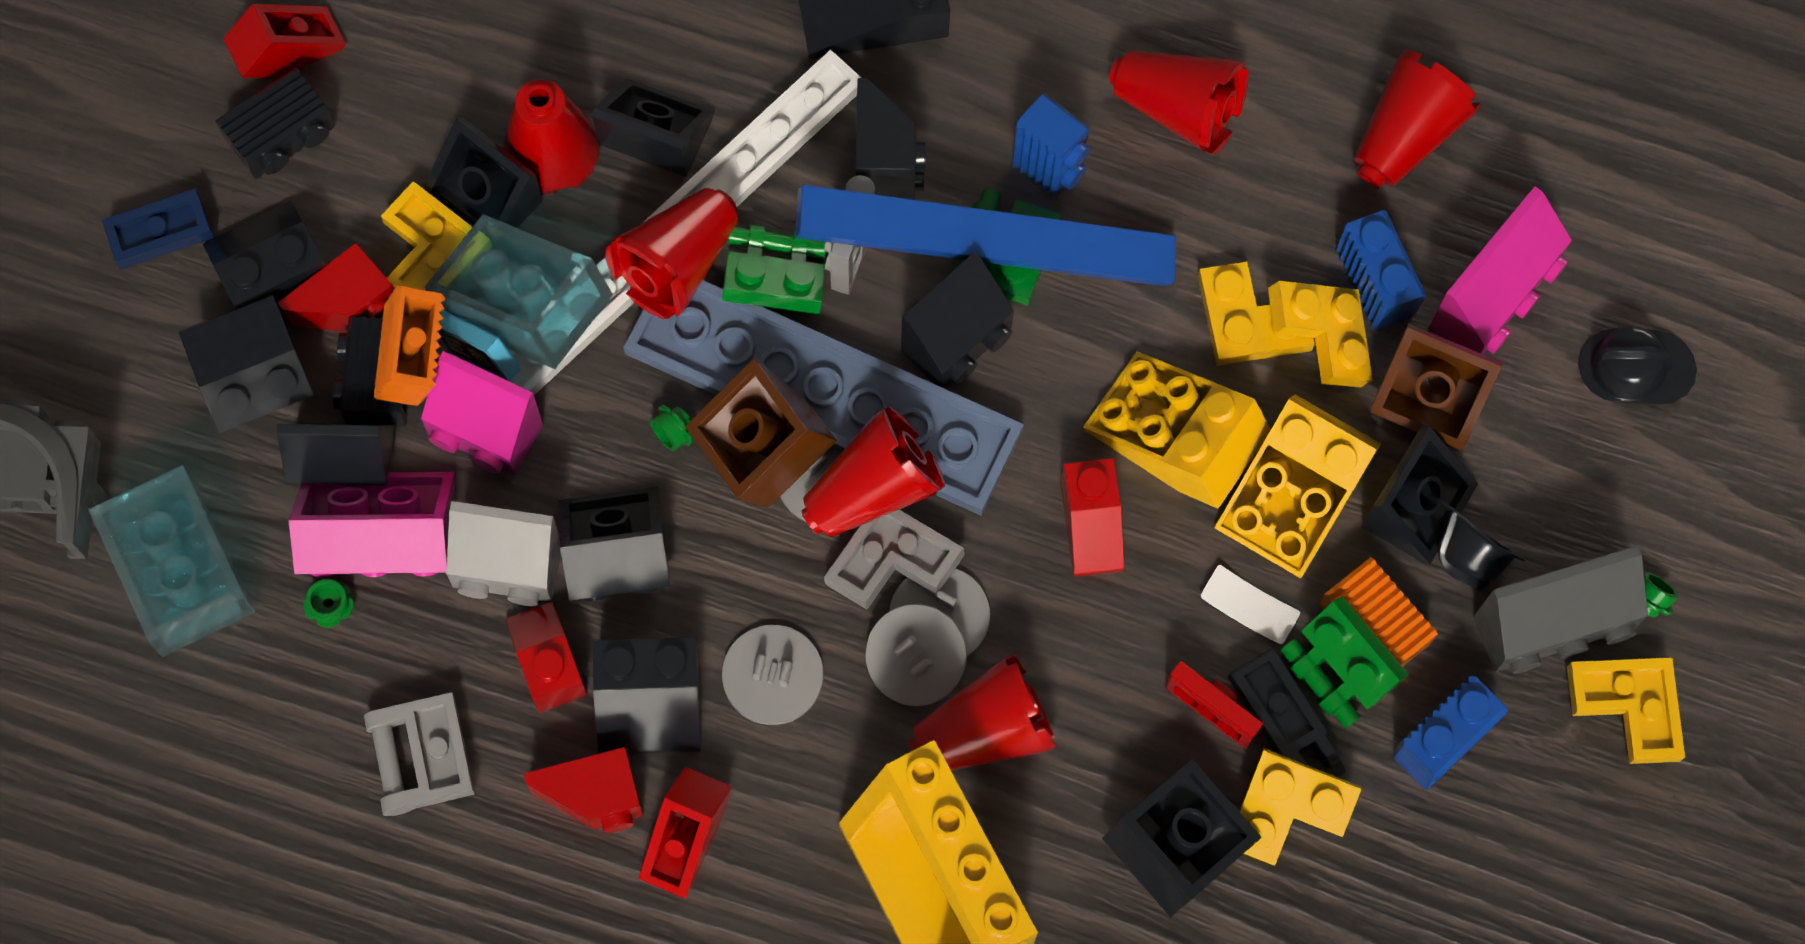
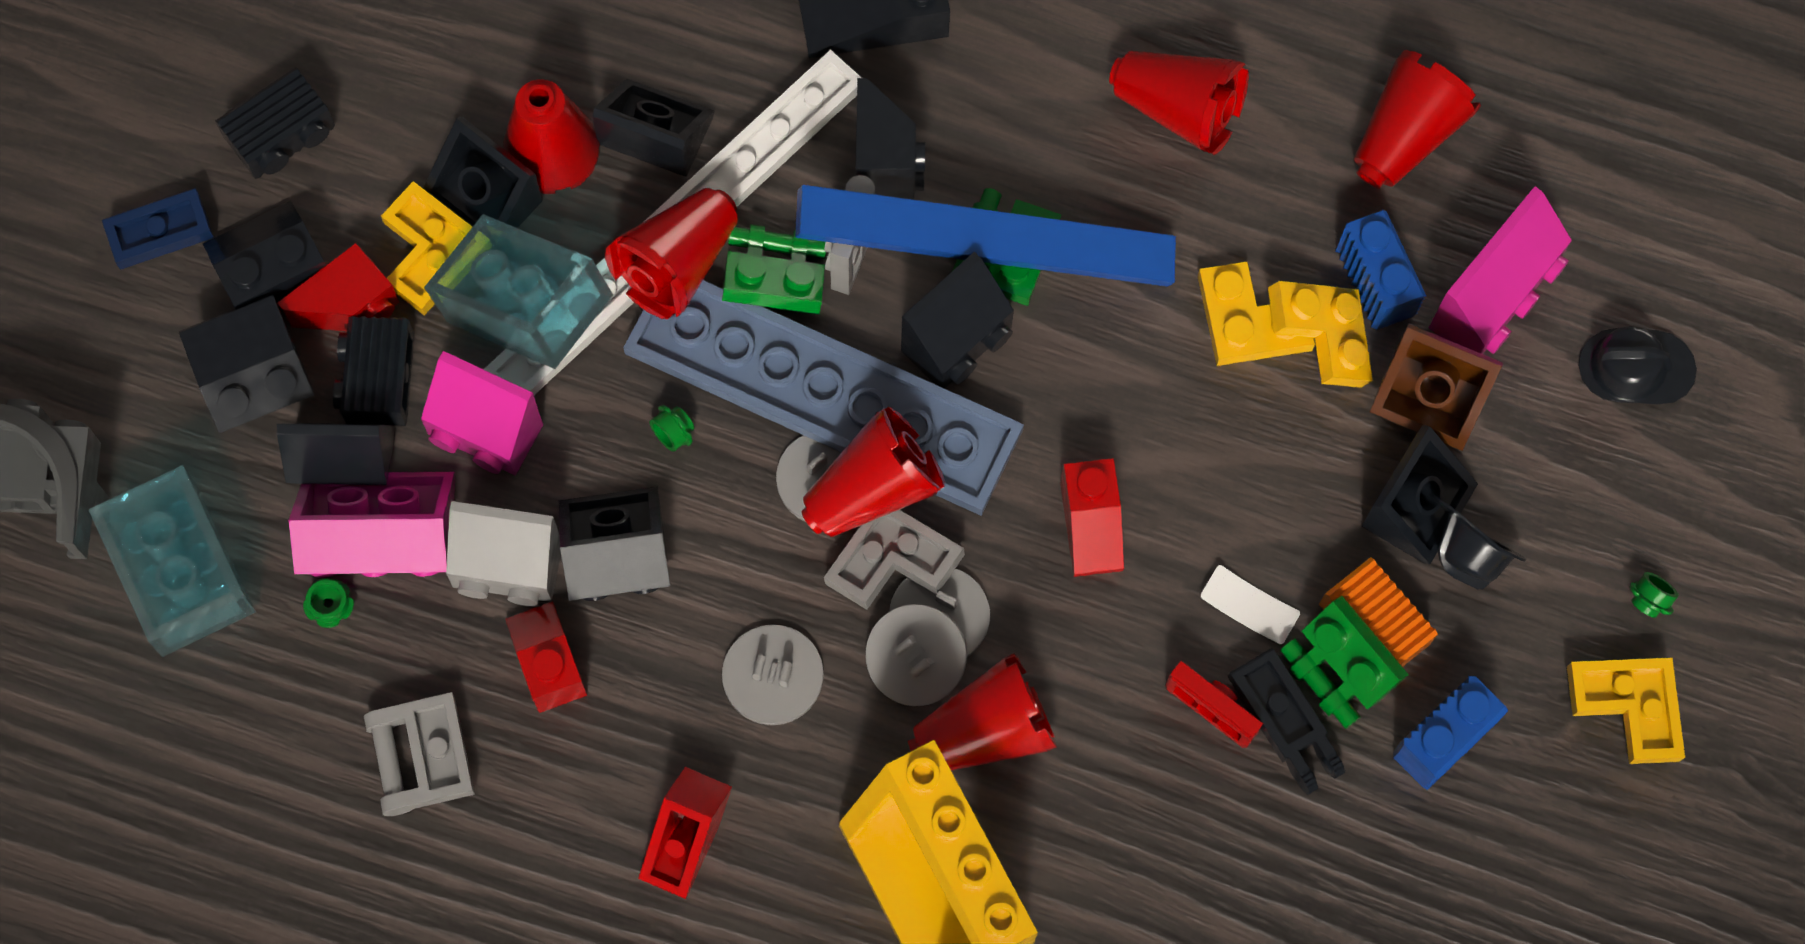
red slope [223,3,346,78] -> none
orange brick [374,286,445,406] -> none
medium azure tile [439,310,521,382] -> none
red slope [524,747,643,833] -> none
black slope [593,637,701,754] -> none
reddish brown slope [685,358,837,508] -> none
blue brick [1012,93,1090,196] -> none
yellow slope [1083,351,1271,509] -> none
black slope [1102,759,1262,918] -> none
yellow slope [1214,394,1381,578] -> none
yellow plate [1239,749,1361,866] -> none
dark grey slope [1473,546,1648,674] -> none

